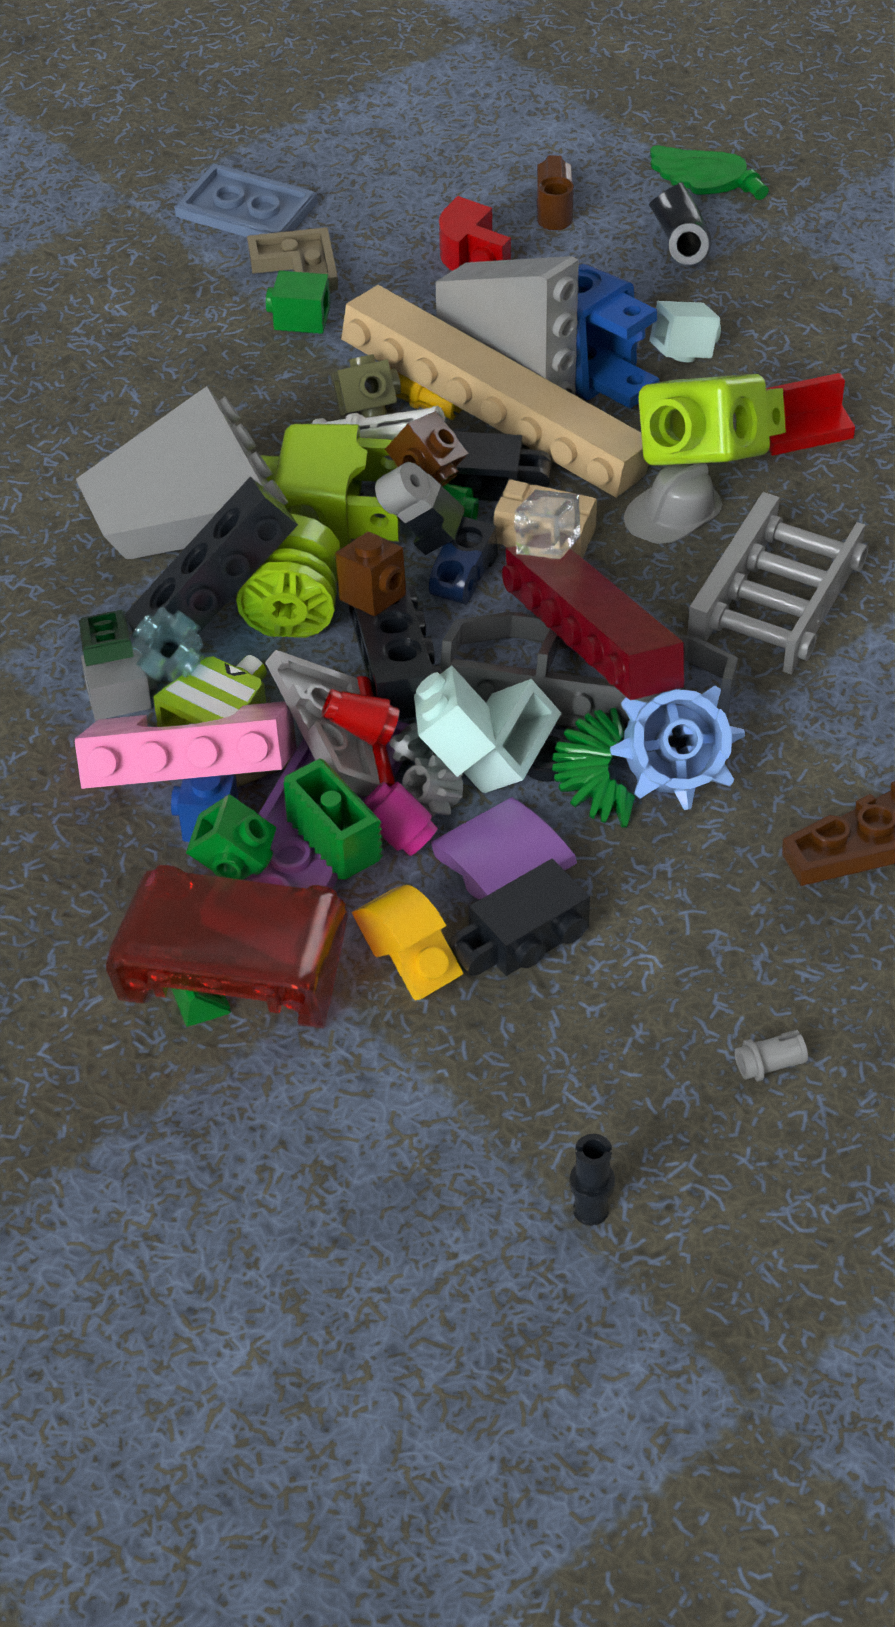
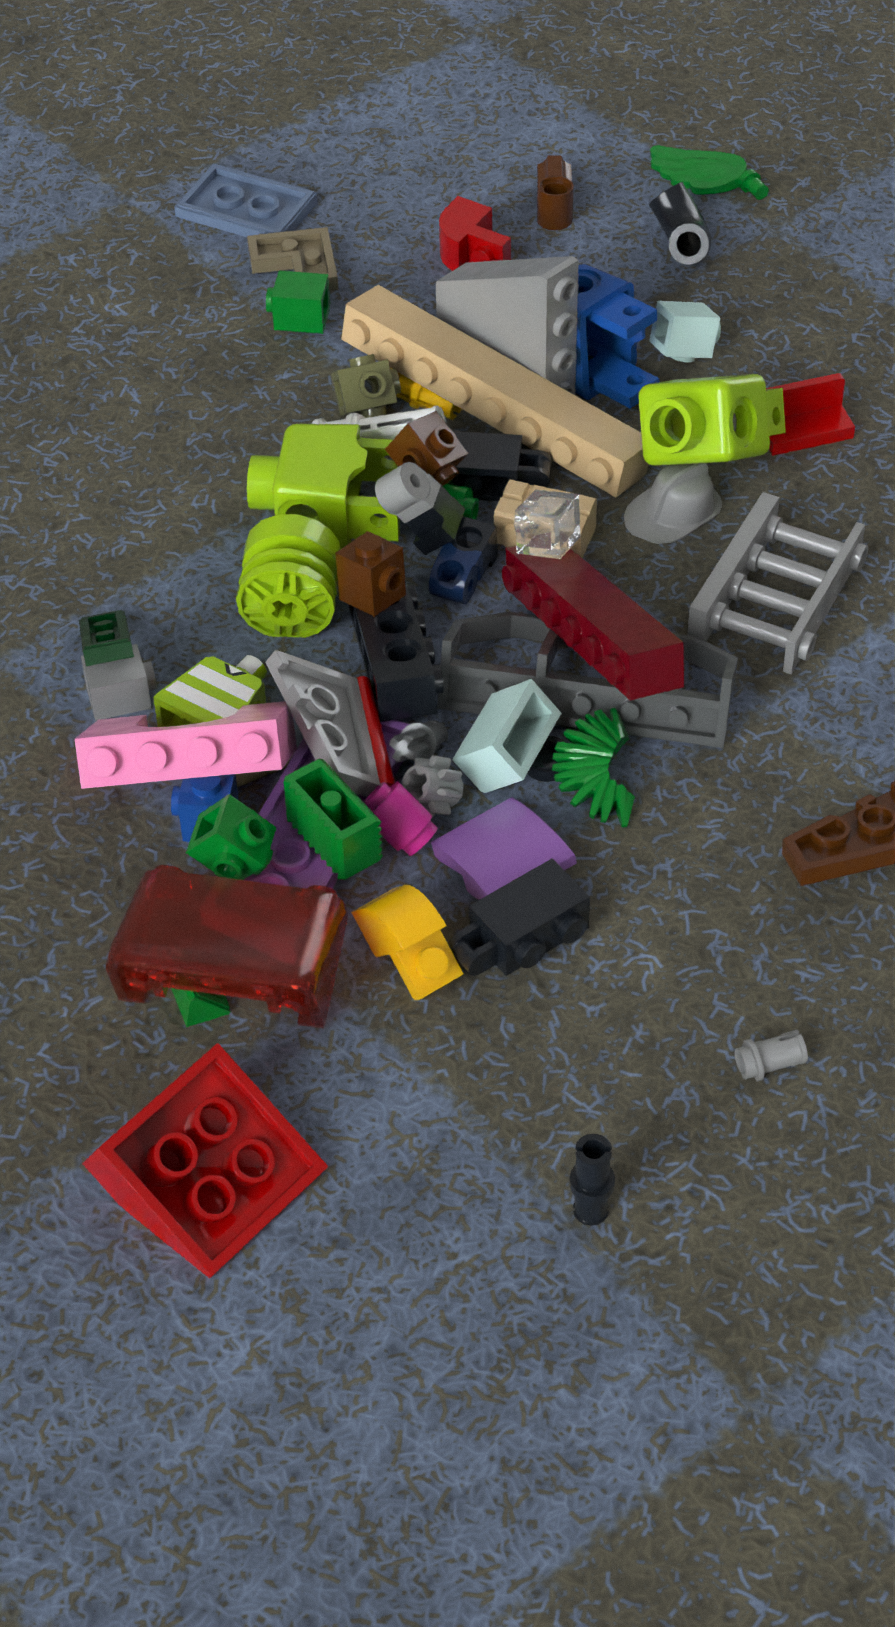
light grey slope [76,386,288,559] -> none
black brick [124,476,298,664] -> none
clear light blue brick [131,607,204,682] -> none
red cone [321,689,399,746] -> none
light aqua piece [414,665,496,777] -> none
light blue brick [610,685,745,810] -> none
none -> red slope [82,1043,329,1278]

